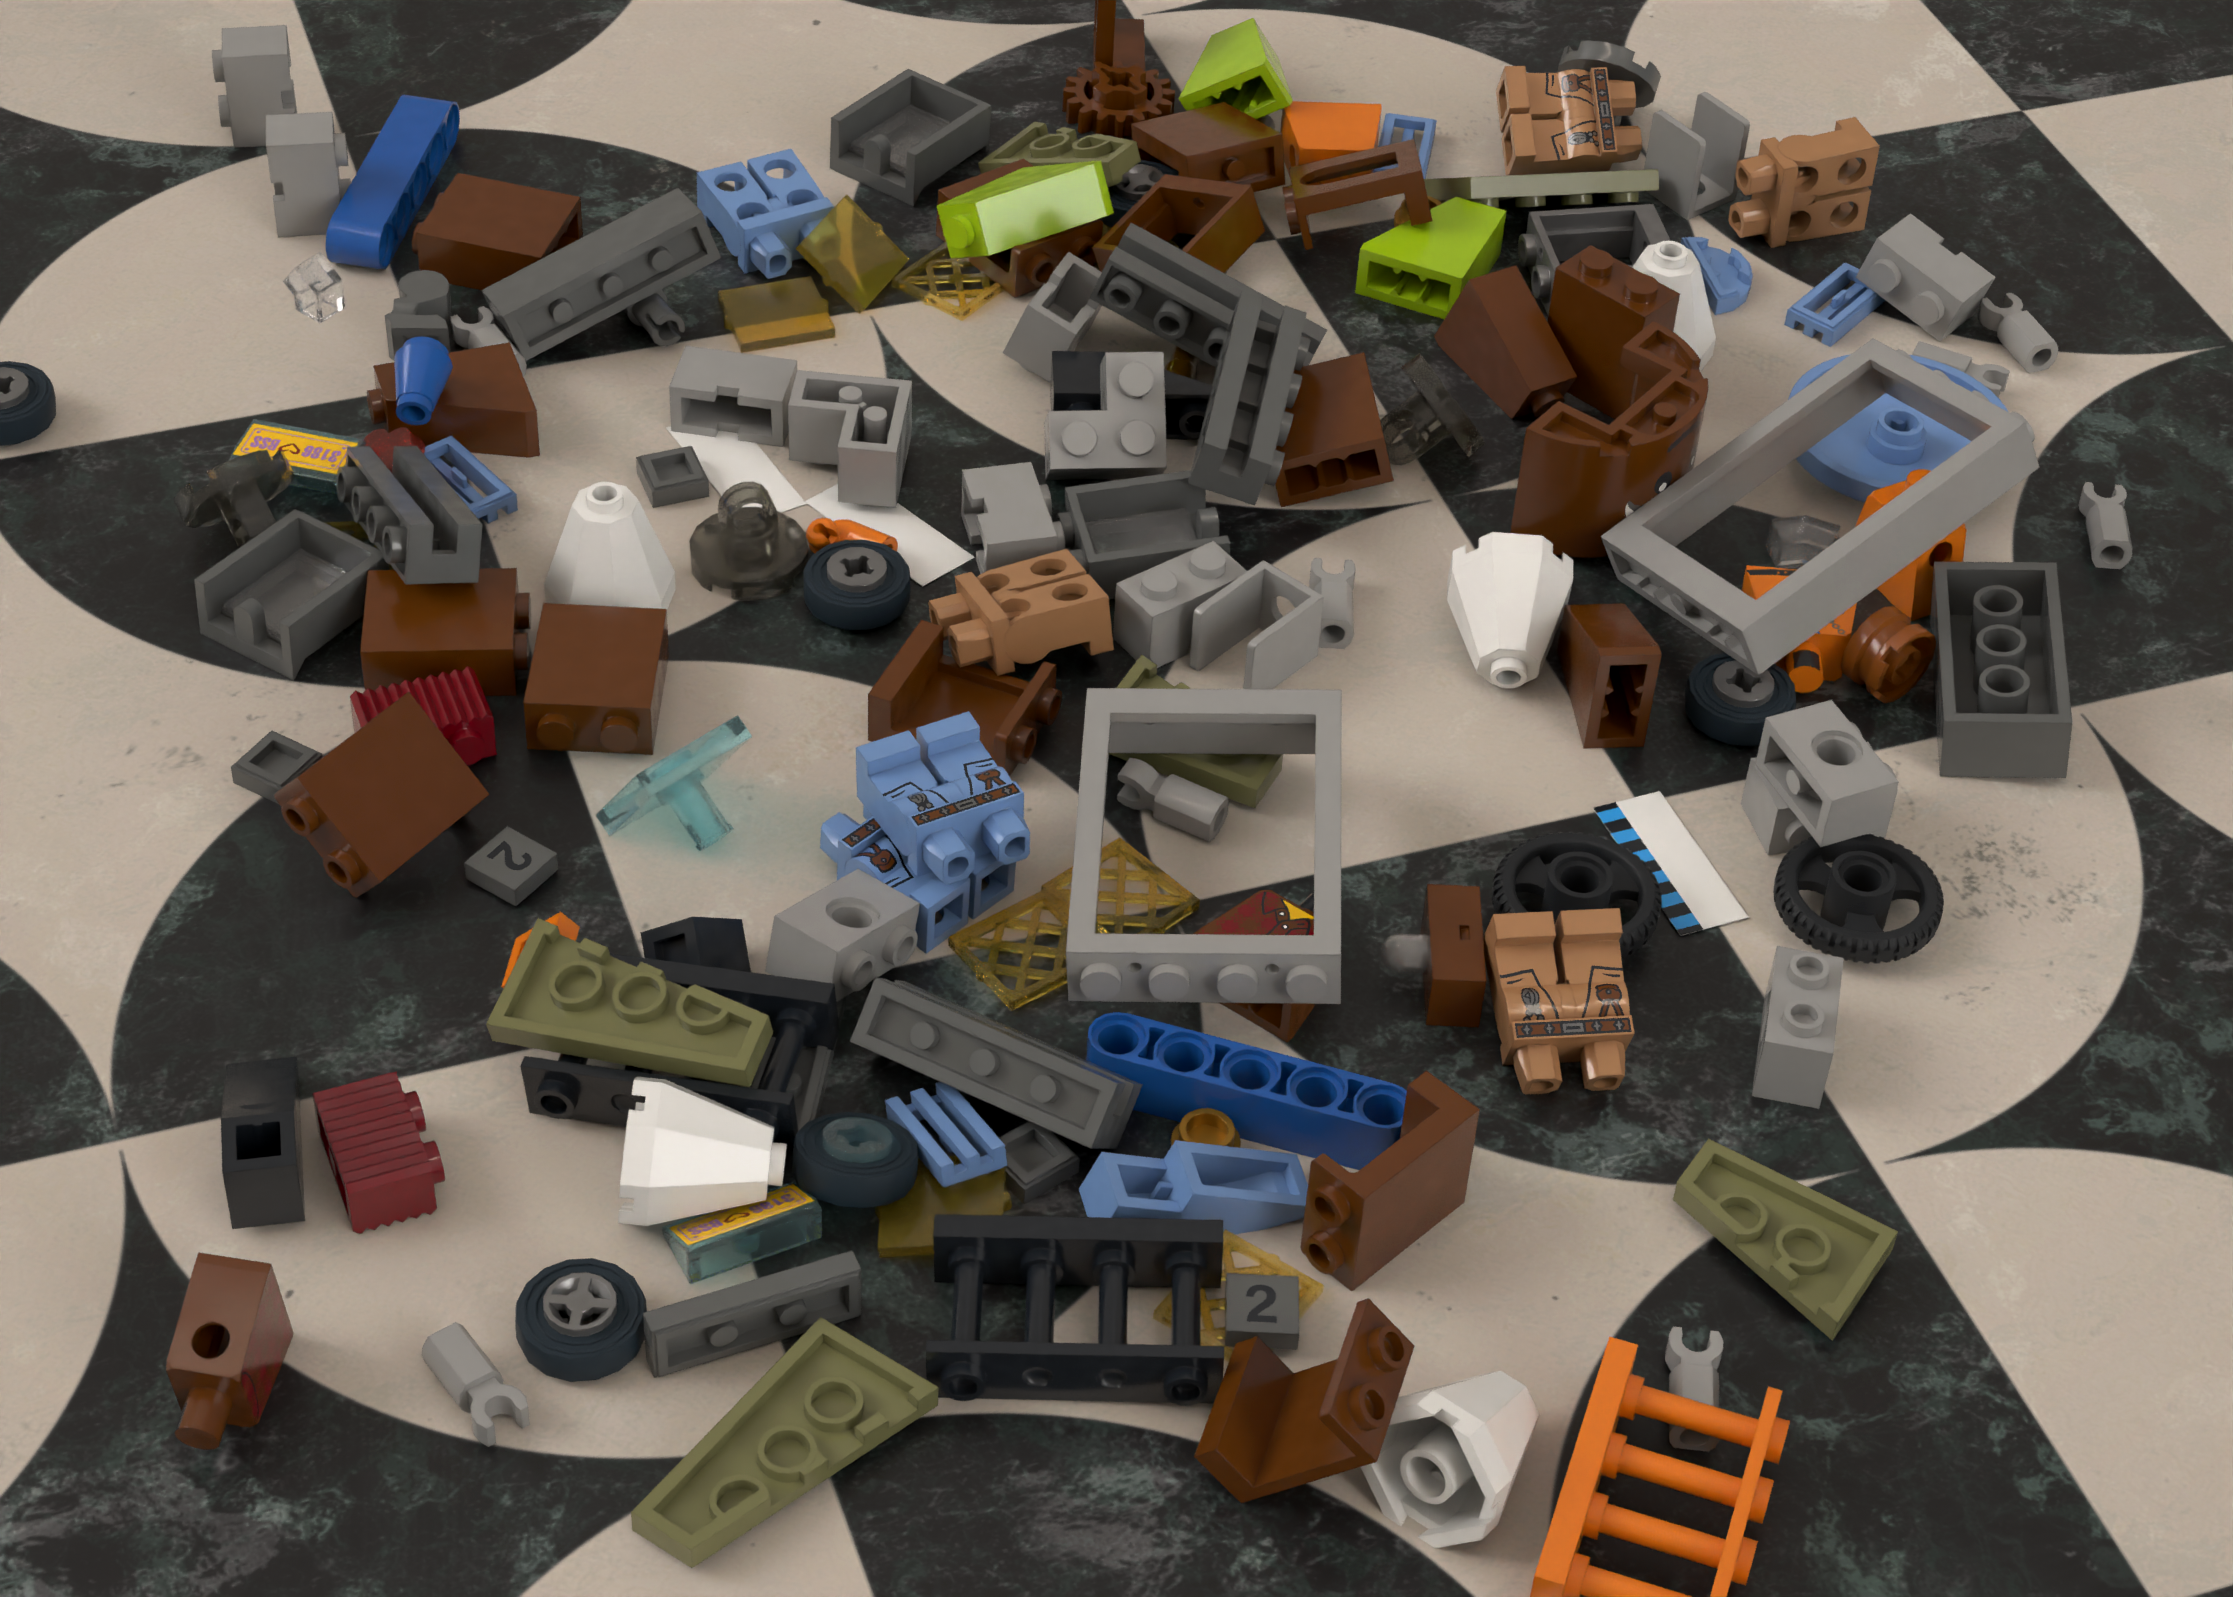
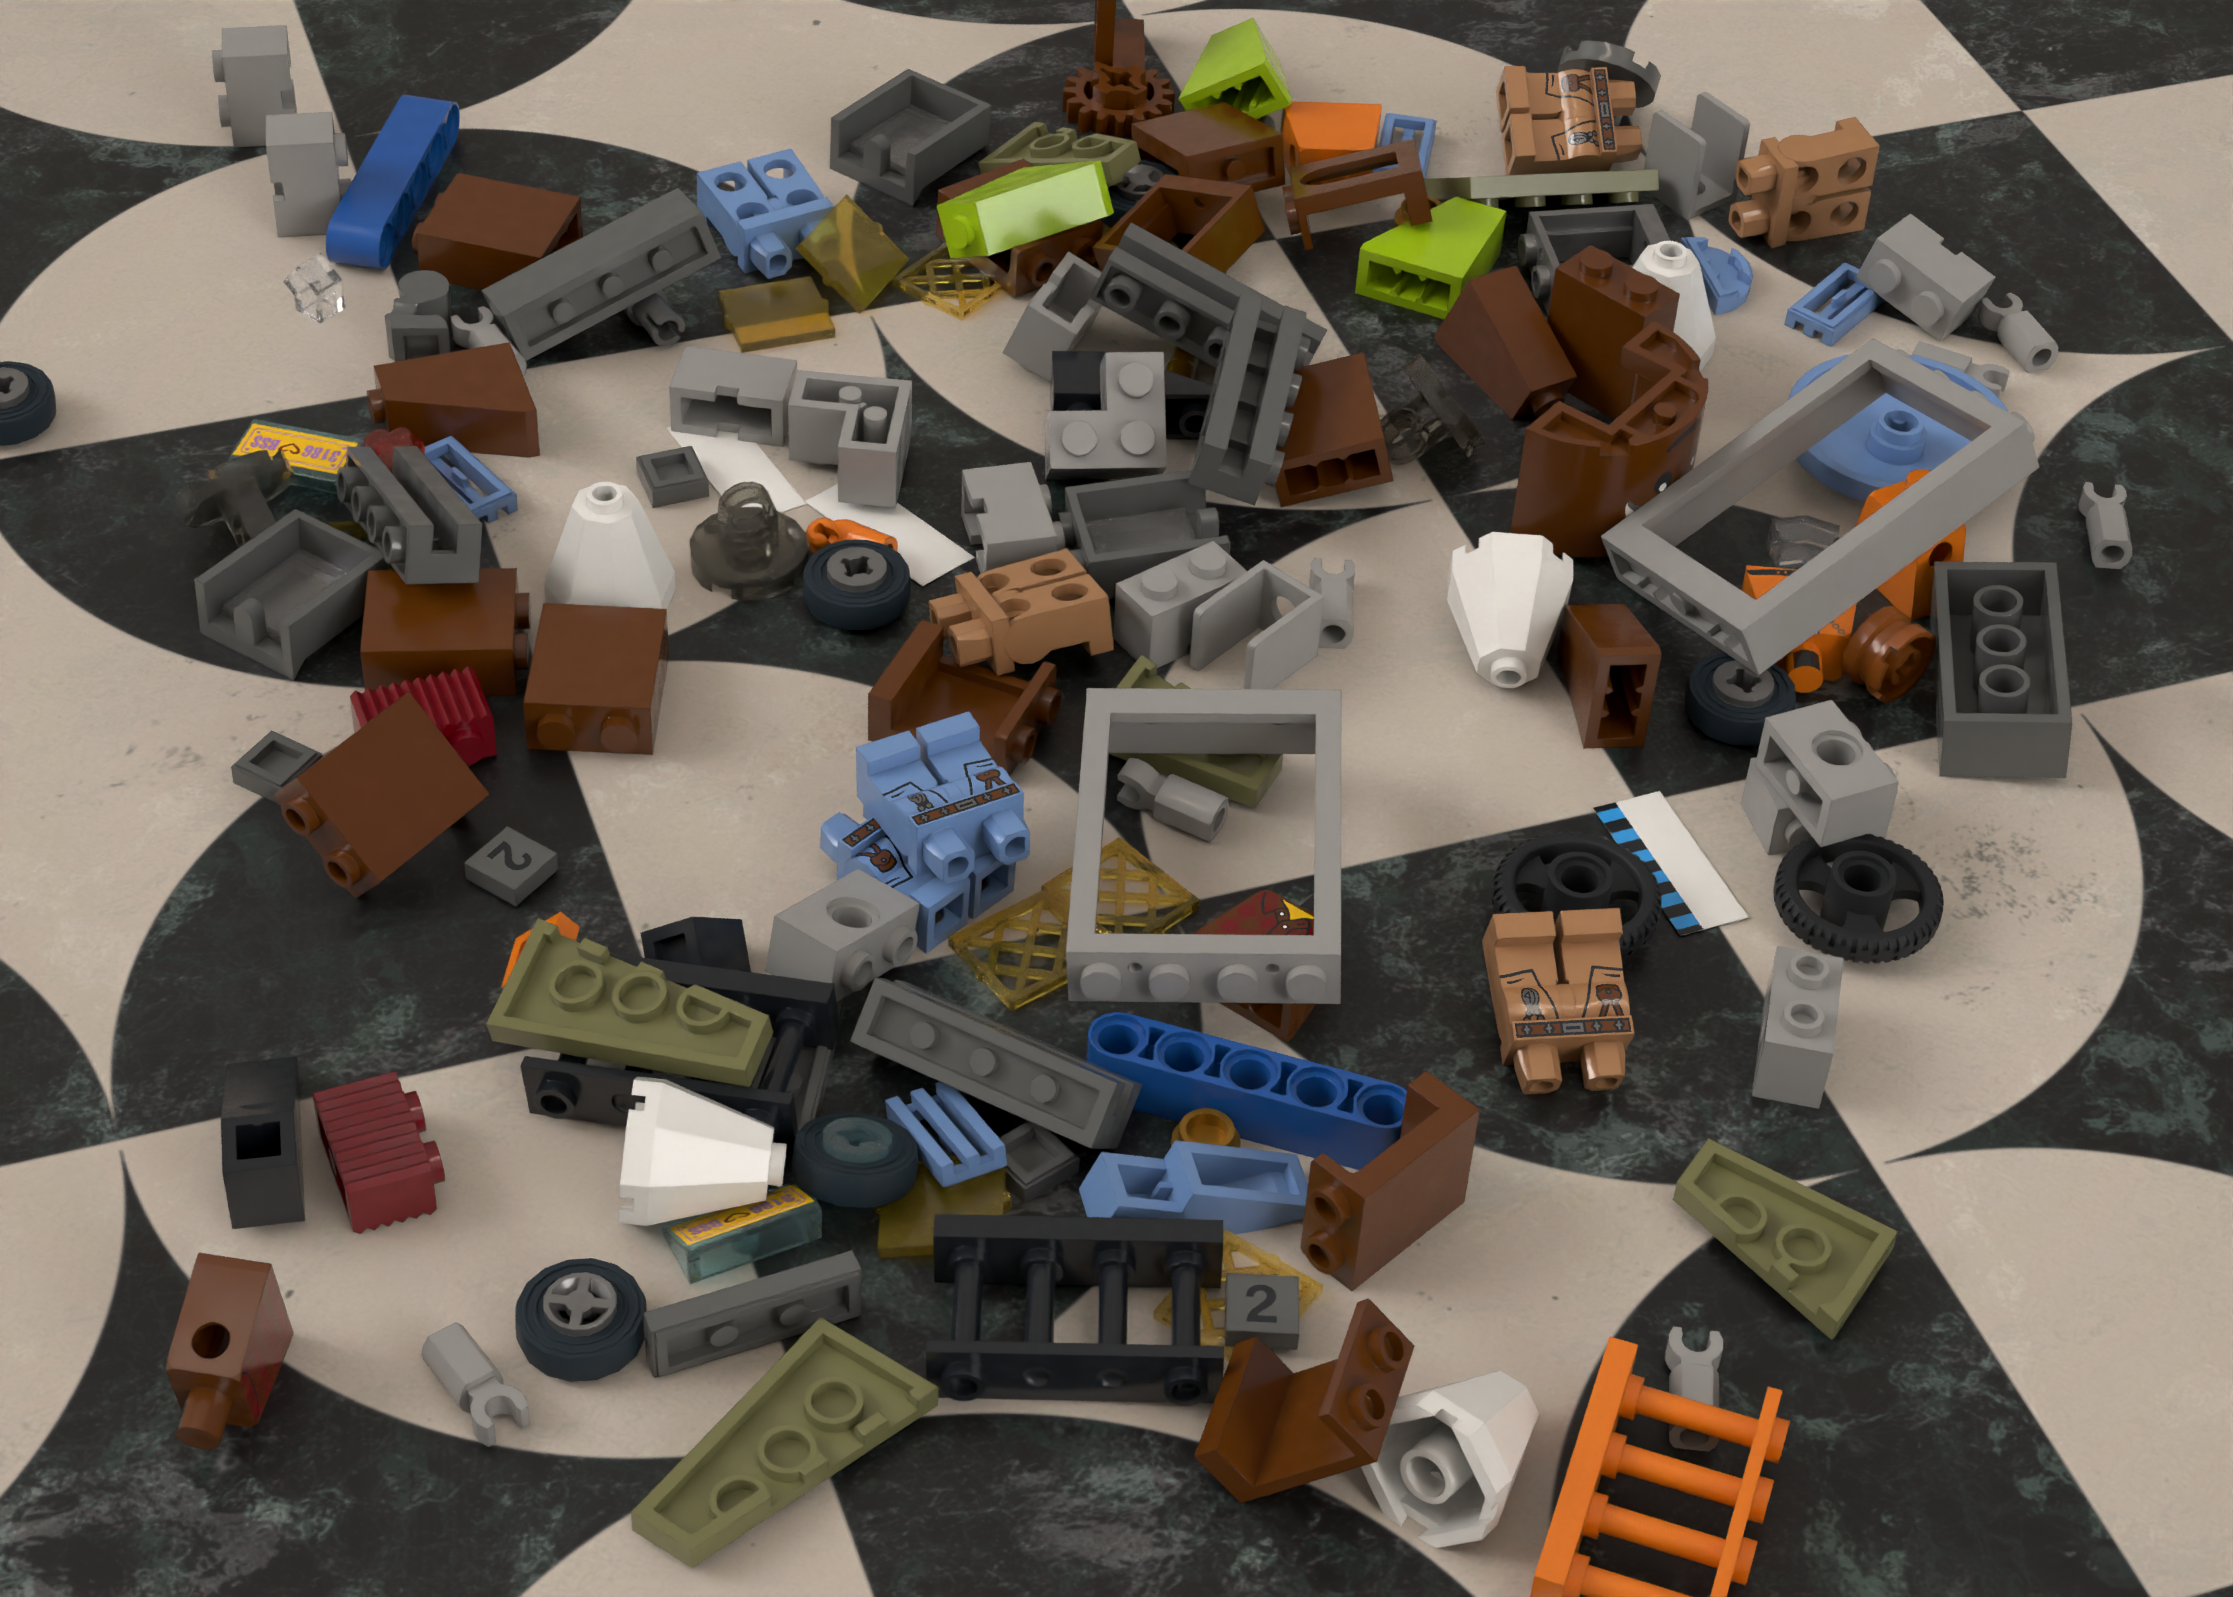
blue cone [394,336,453,425] -> none
clear light blue tile [596,715,752,852] -> none
reddish brown piece [1380,884,1486,1027] -> none

